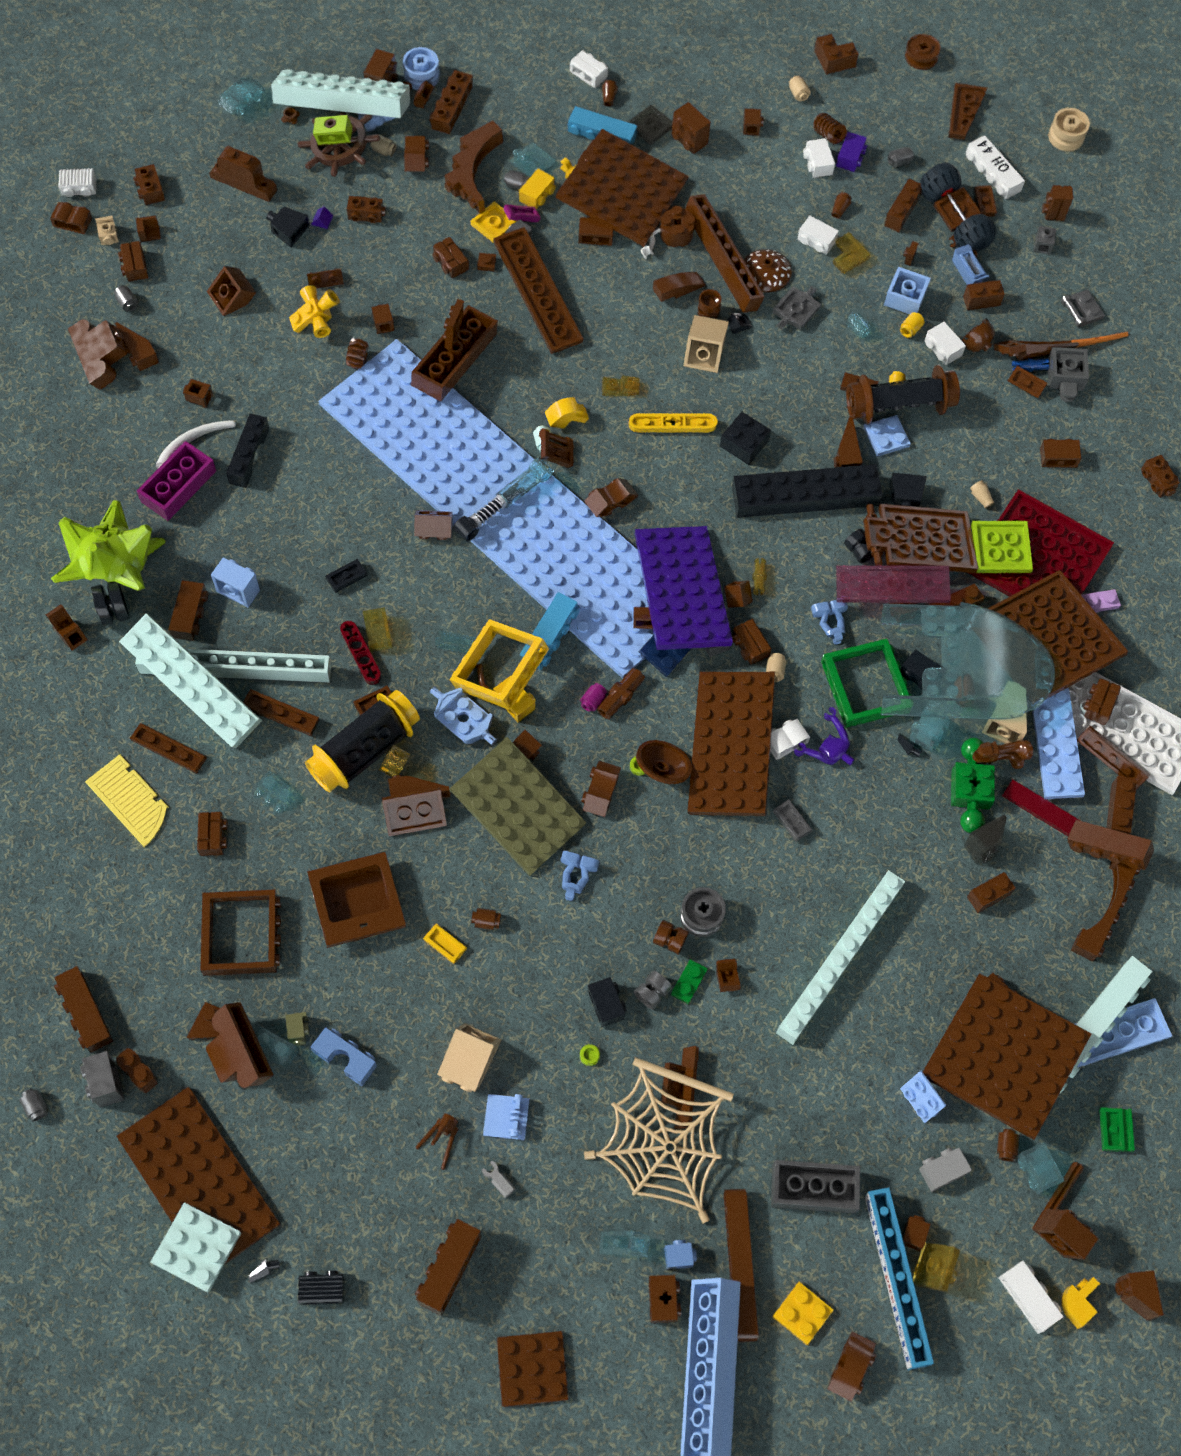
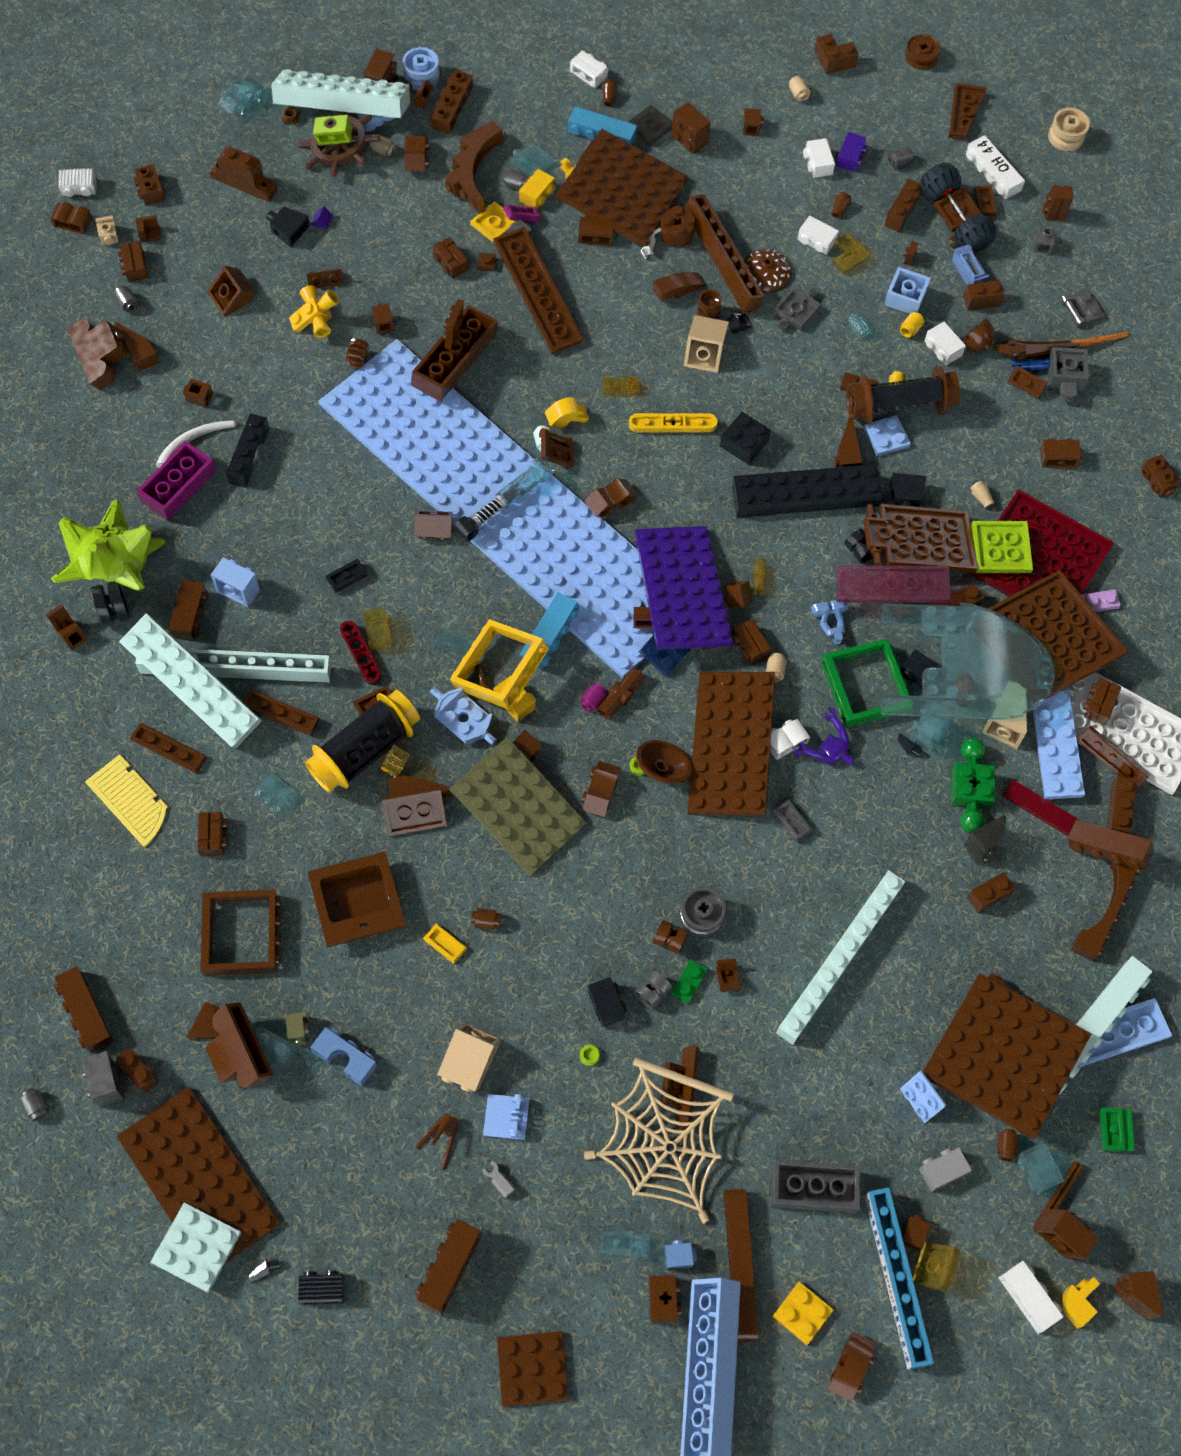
reddish brown brick [347,196,386,223] -> none
medium blue piece [560,851,600,901] -> none
reddish brown piece [813,113,847,144] -> none
reddish brown piece [972,740,1033,769] -> none

